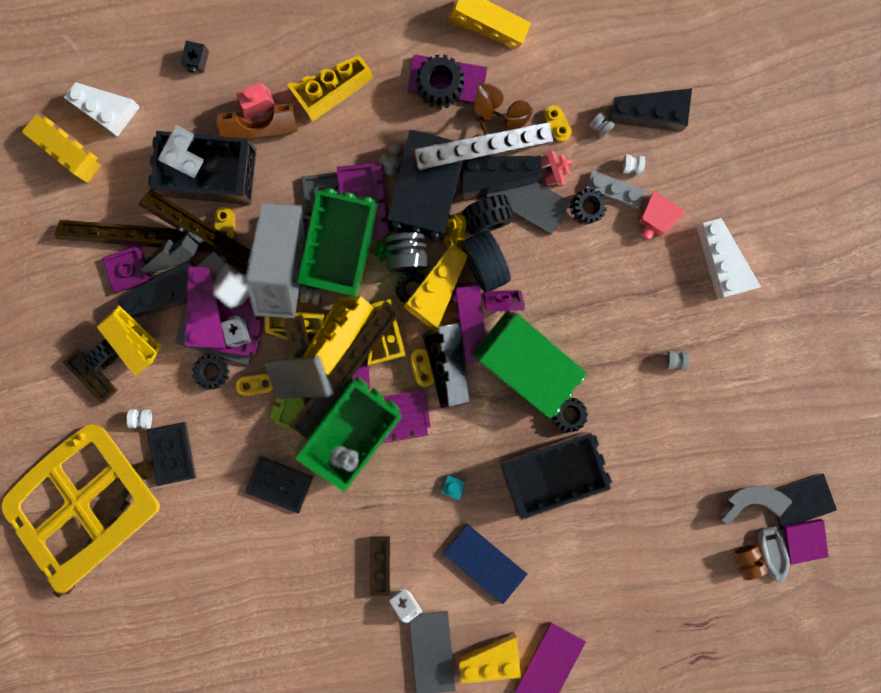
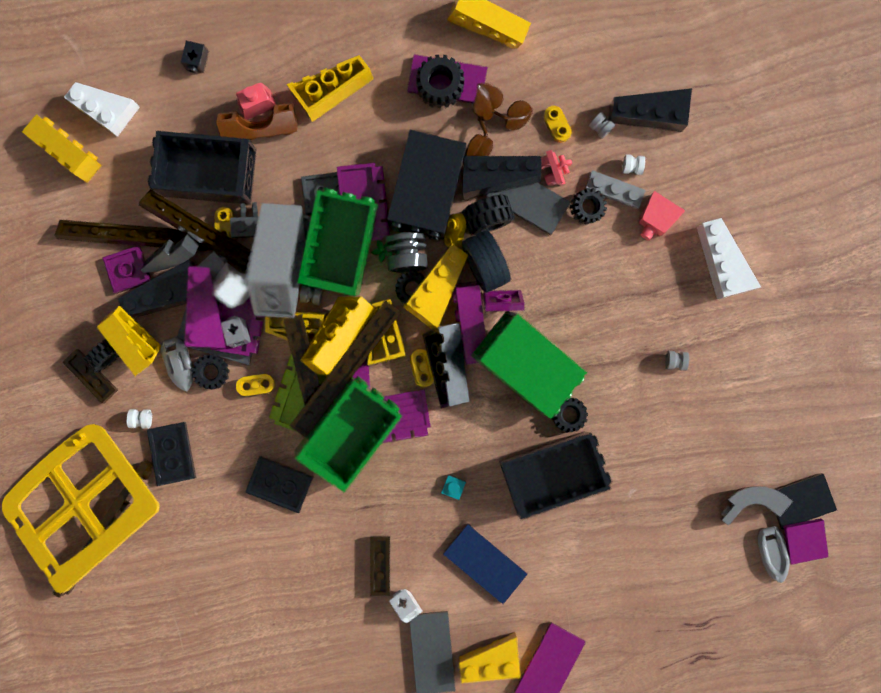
light grey plate [158,125,203,178] -> none
dark grey tile [264,356,332,399] -> none
light grey wheel [330,446,358,471] -> none
light grey animal [379,143,404,175] -> none
plate [412,123,553,170] -> none
dark orange wheel [733,545,768,580] -> none
none -> light grey piece [161,337,193,391]
none -> dark grey hinge [230,202,259,238]

